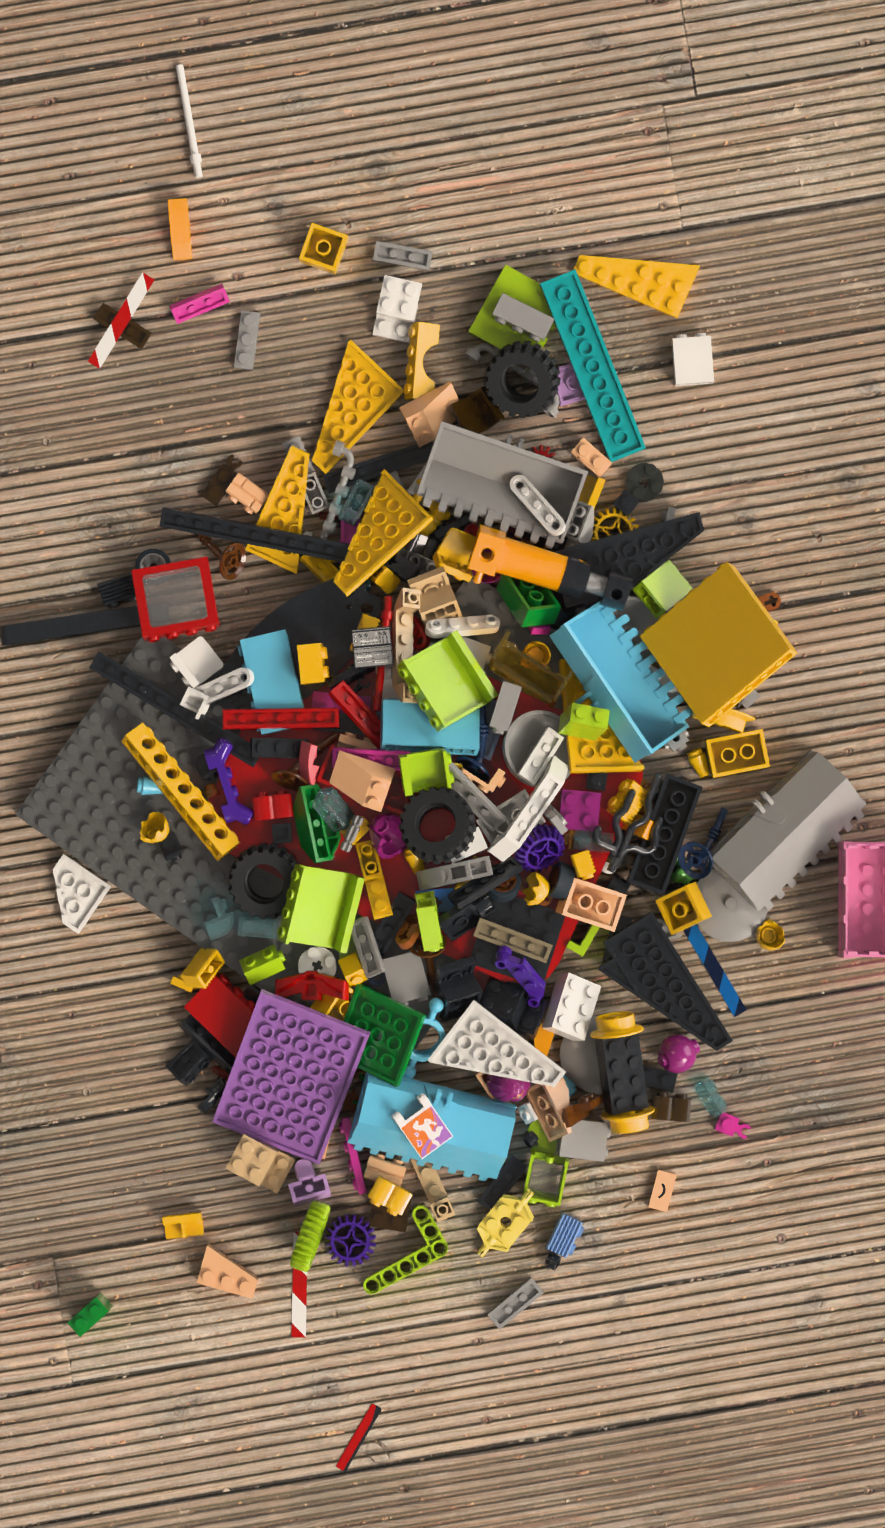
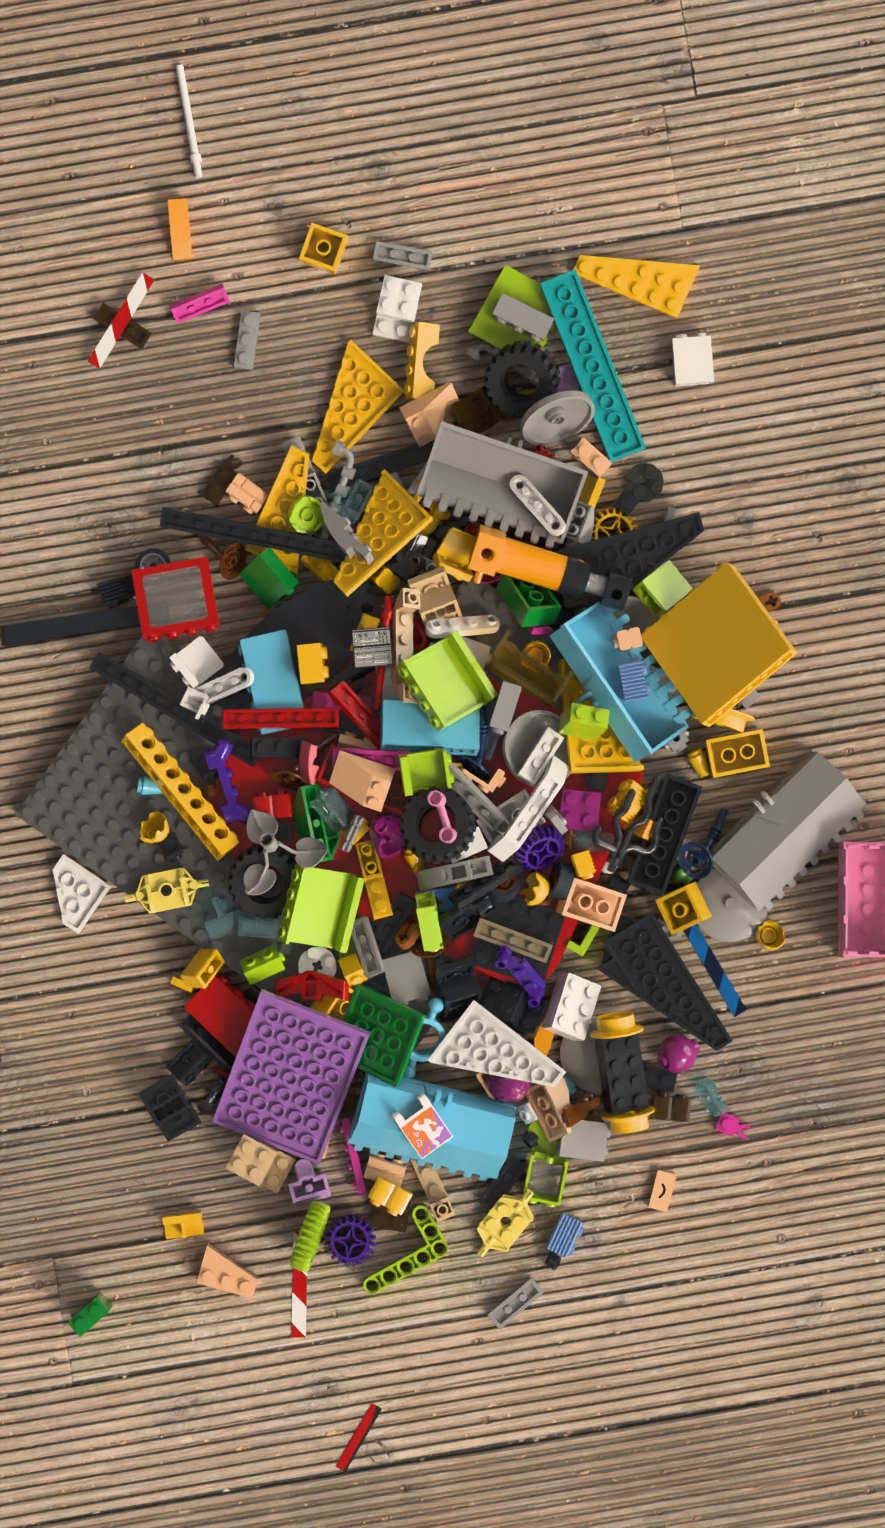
none -> light yellow plate [124,867,210,914]
none -> black bracket [138,1074,202,1142]
none -> green brick [239,547,299,609]
none -> light grey plant [244,809,328,895]
none -> lime tile [288,496,324,534]
none -> light grey slope [320,501,374,565]
none -> bright pink bar [427,790,457,843]
none -> light grey dish [520,390,595,445]
none -> light nougat brick [612,627,643,651]
none -> medium blue brick [618,660,651,703]

